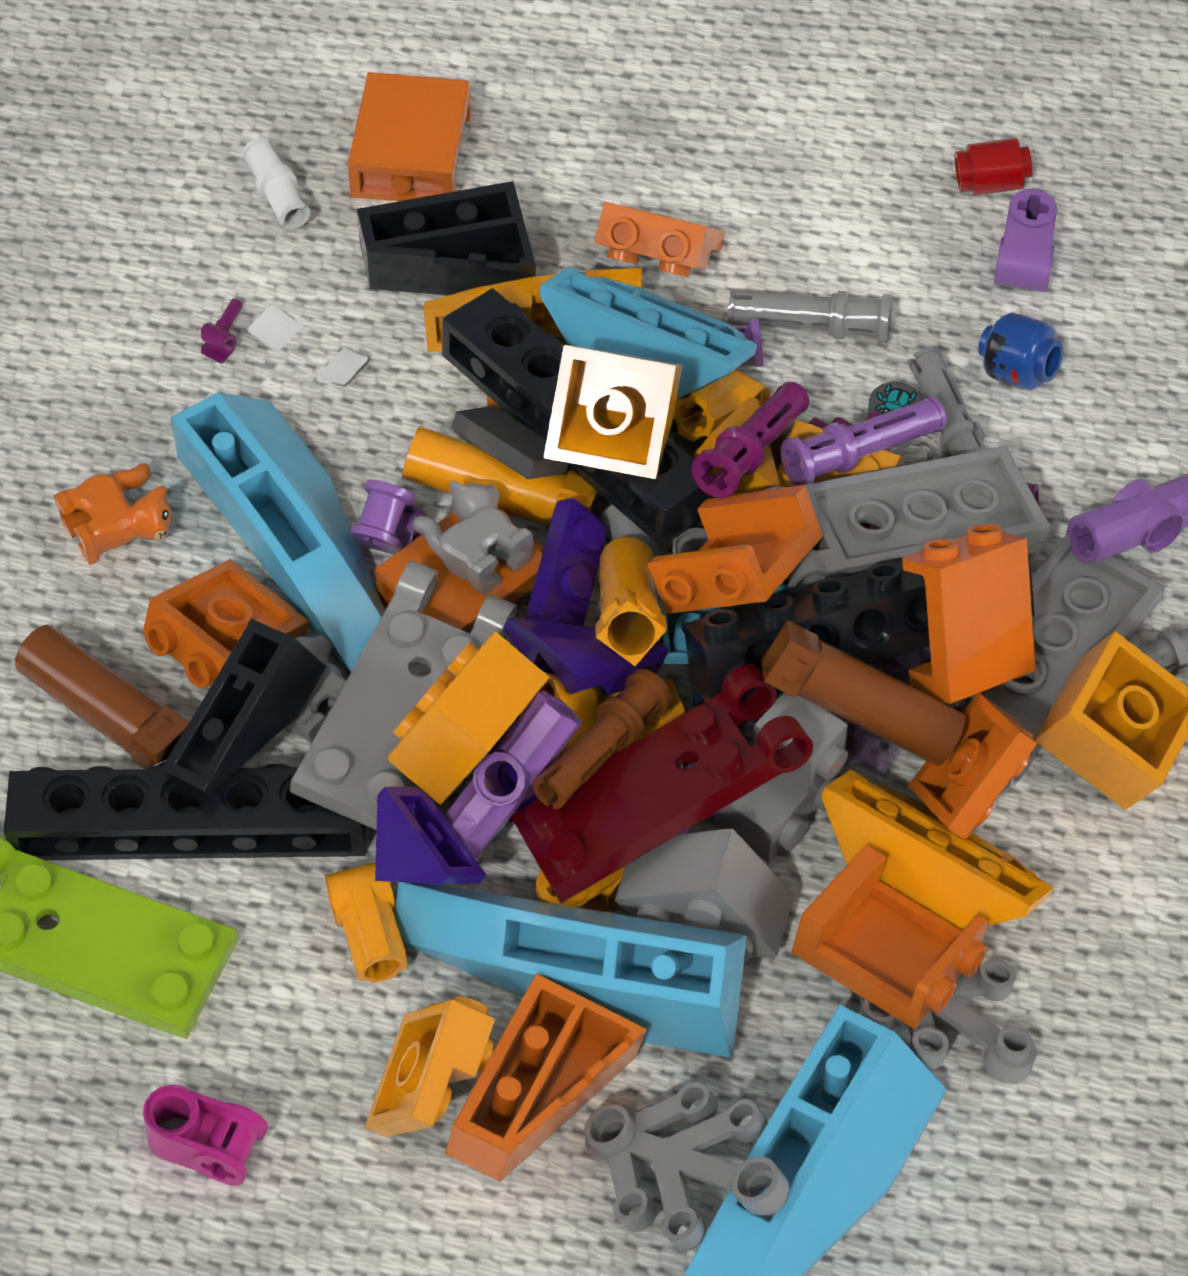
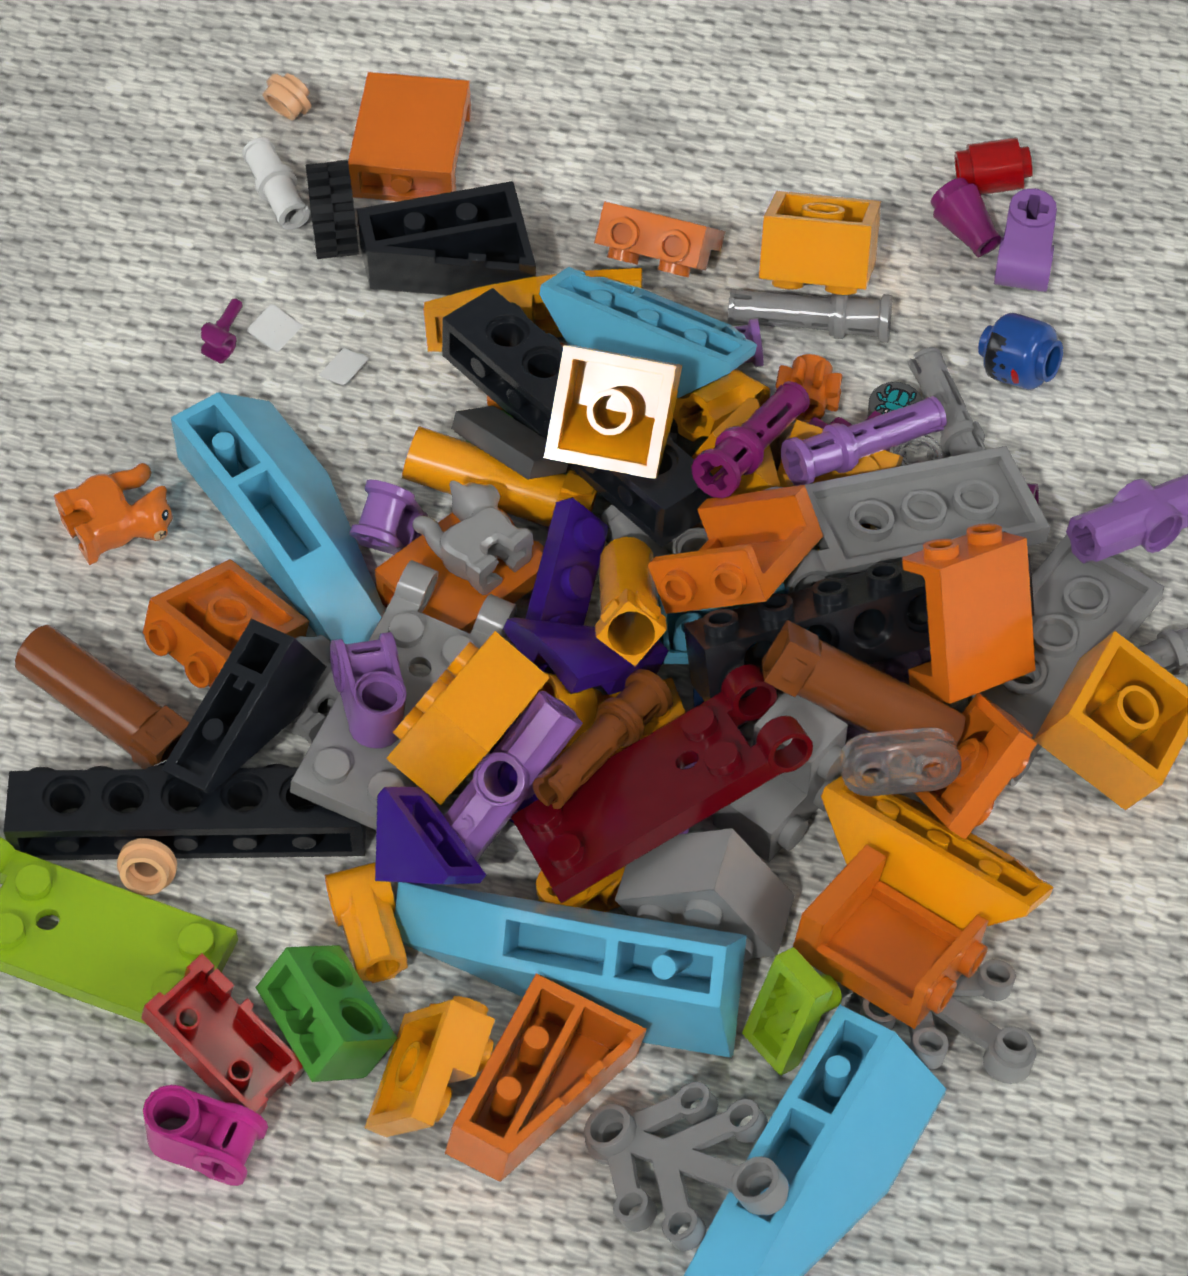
none -> light nougat plate [117,838,177,895]
none -> red piece [141,953,304,1115]
none -> bright green brick [255,945,398,1082]
none -> light nougat plate [263,73,312,120]
none -> black tyre [305,160,359,259]
none -> medium lavender piece [330,632,406,748]
none -> lime tile [742,947,842,1076]
none -> light orange brick [759,191,881,295]
none -> orange gear [775,354,843,422]
none -> clear plate [839,728,961,796]
none -> magenta cone [930,178,1001,257]

